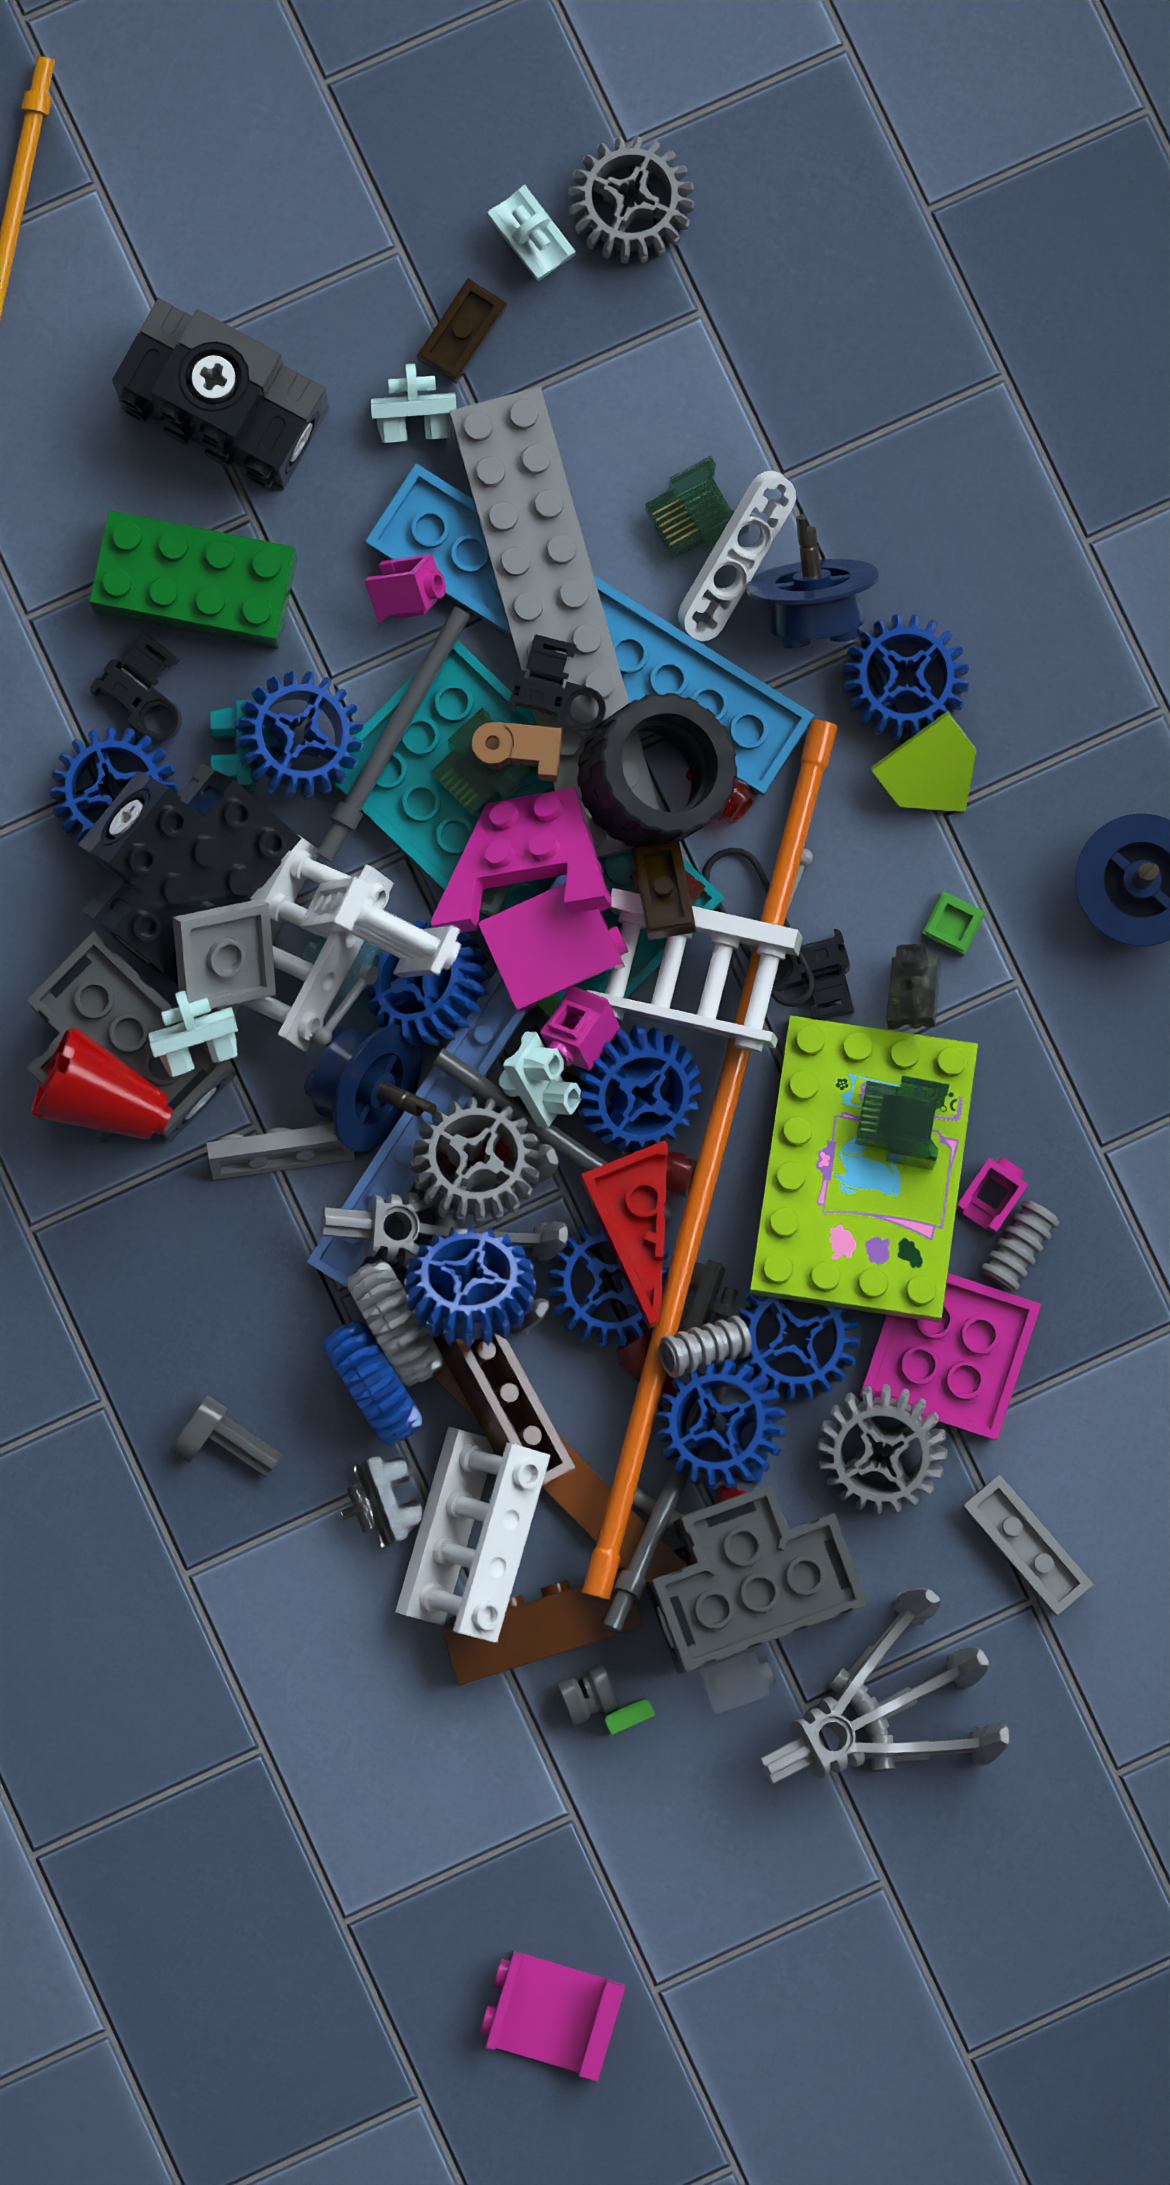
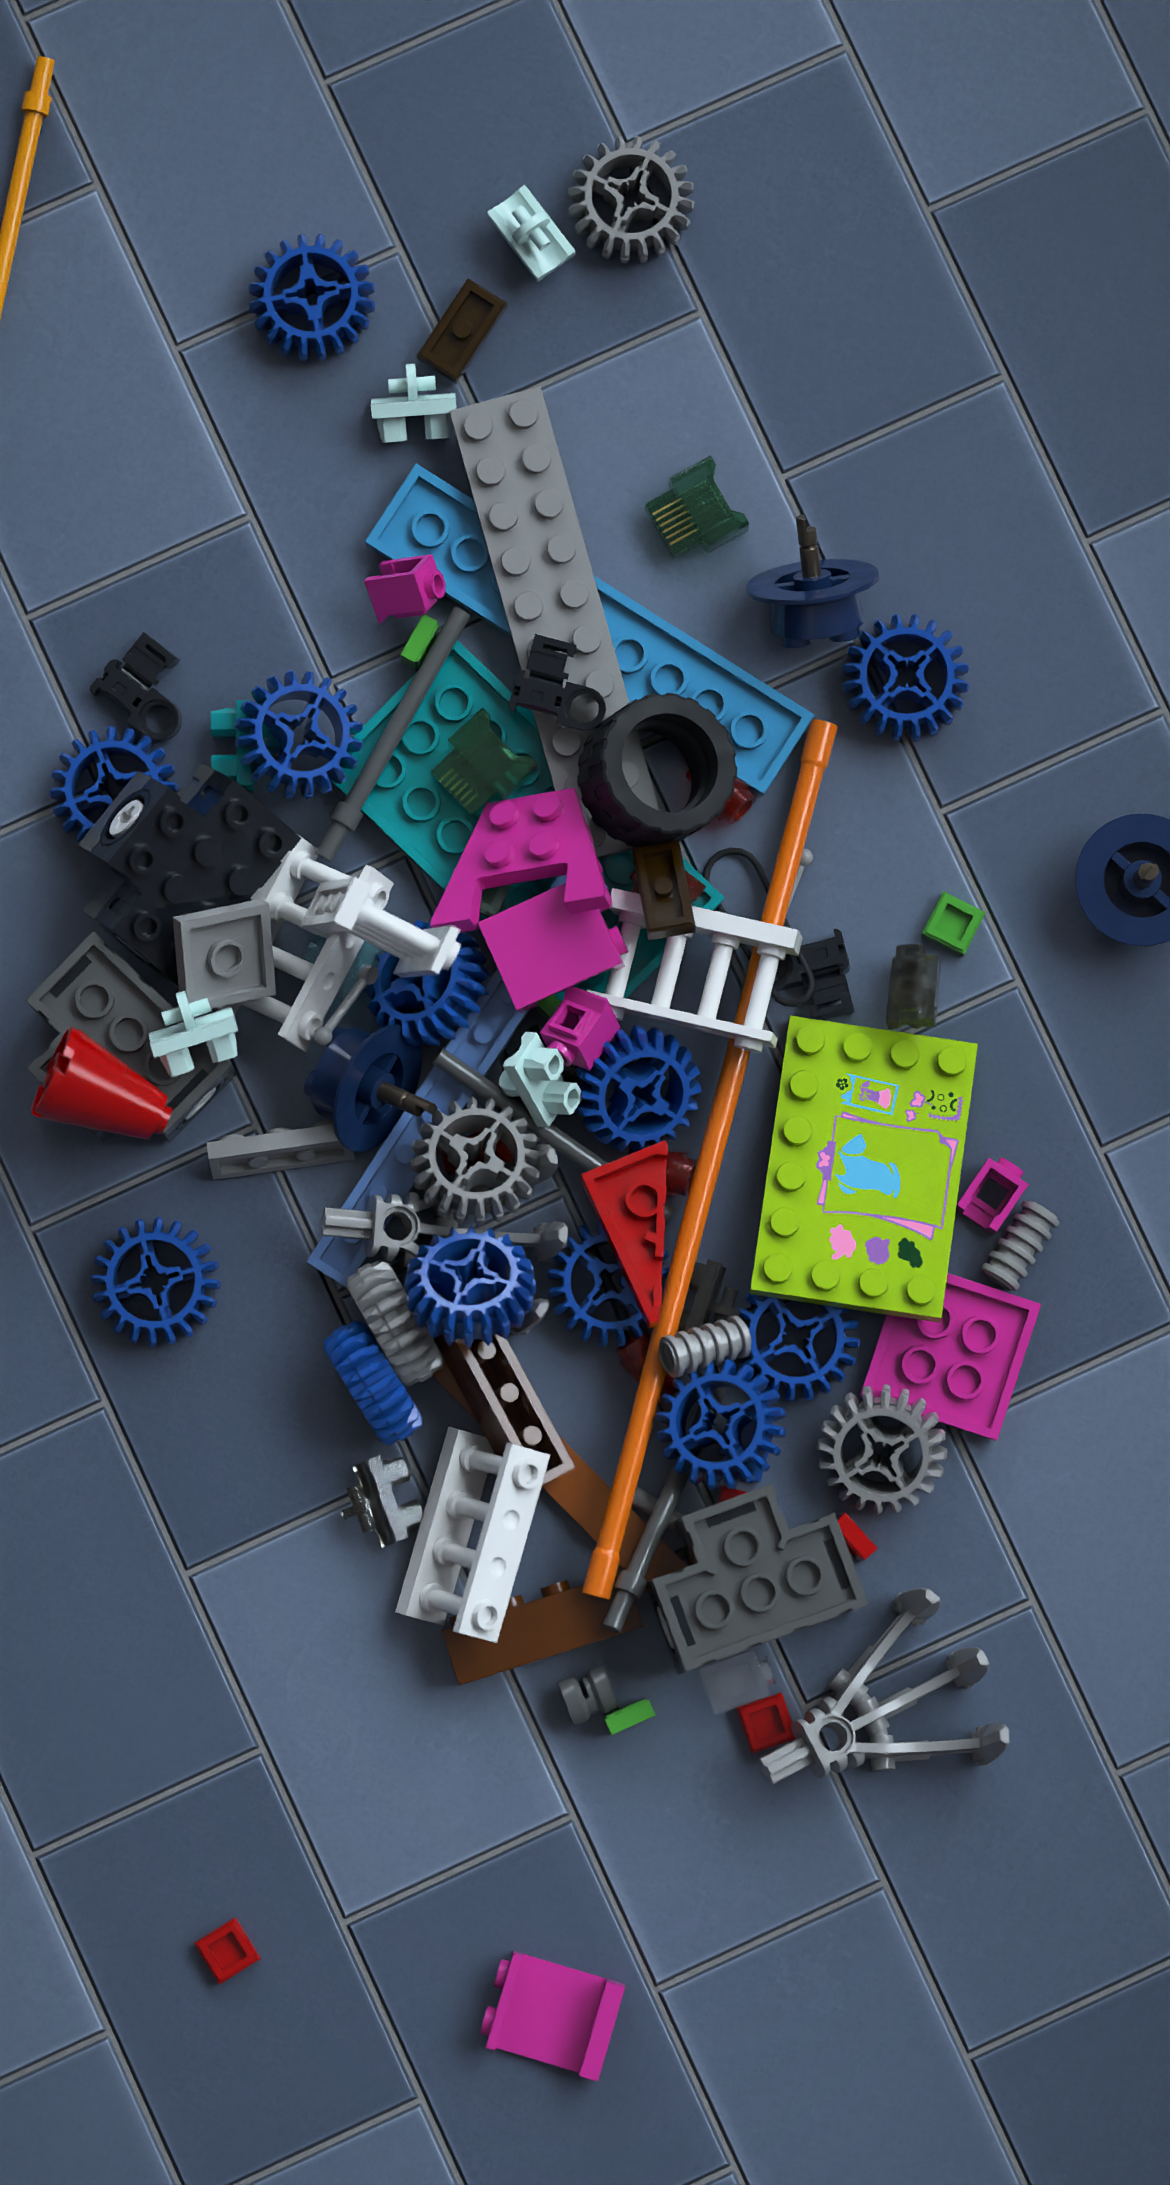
green brick [89,510,298,649] -> none
black piece [112,298,329,489] -> none
dark grey piece [170,1395,283,1478] -> none
medium nougat leg [472,722,563,782] -> none
white beam [678,471,796,641] -> none
clear green piece [855,1075,949,1170] -> none
lime slope [871,711,976,812] -> none
light grey plate [962,1474,1094,1616] -> none
none -> blue gear [90,1217,221,1347]
none -> red tile [194,1917,261,1985]
none -> blue gear [248,234,375,361]
none -> bright green tile [400,615,440,670]
none -> red tile [736,1692,795,1753]
none -> red tile [837,1513,878,1562]

